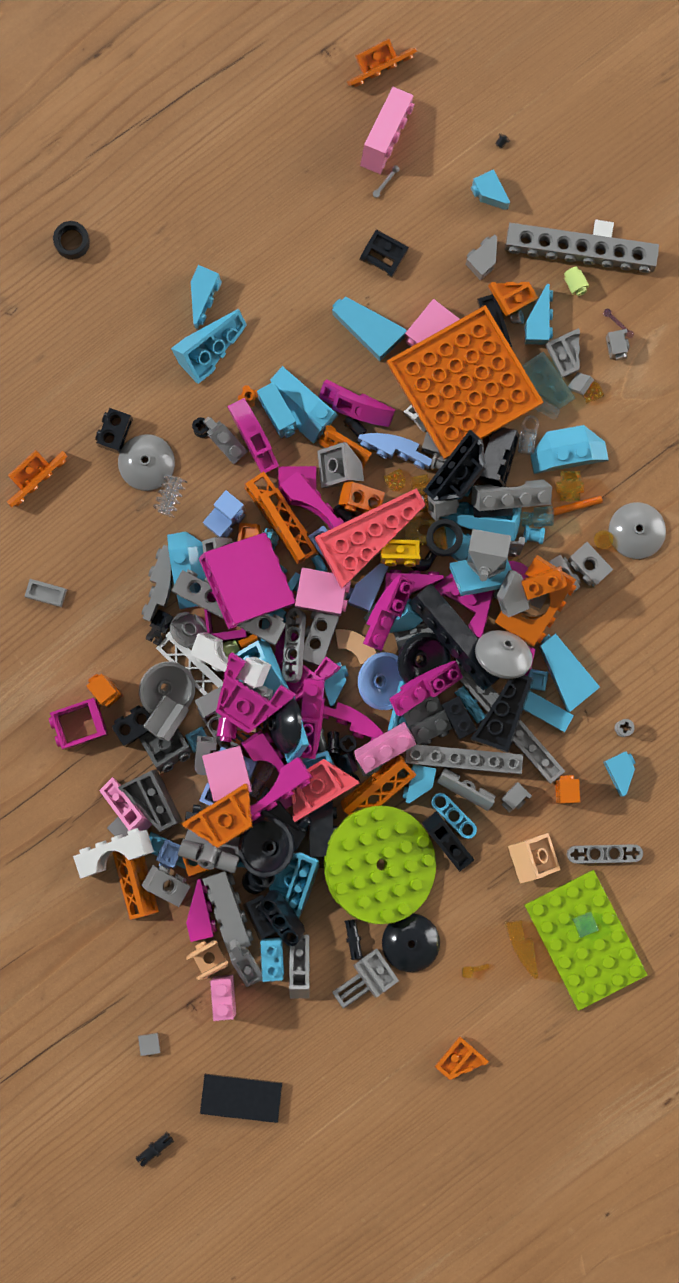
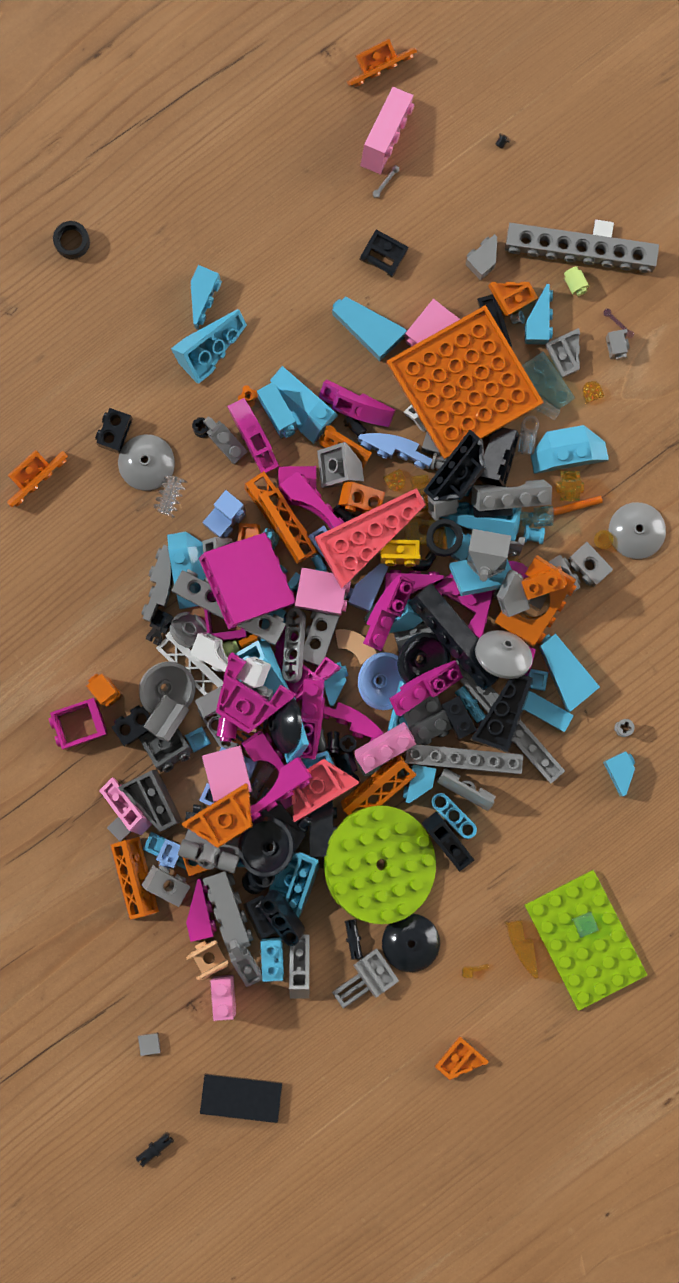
light grey tile [24,579,67,608] -> none
white arch [73,828,154,879] -> none
light grey leg [194,736,217,775] -> none
medium azure slope [471,169,510,210] -> none
light grey brick [501,782,532,813] -> none
light nougat slope [508,833,561,883] -> none
orange brick [555,775,580,803] -> none
light grey beam [566,844,643,863] -> none
light grey tile [568,372,594,395] -> none

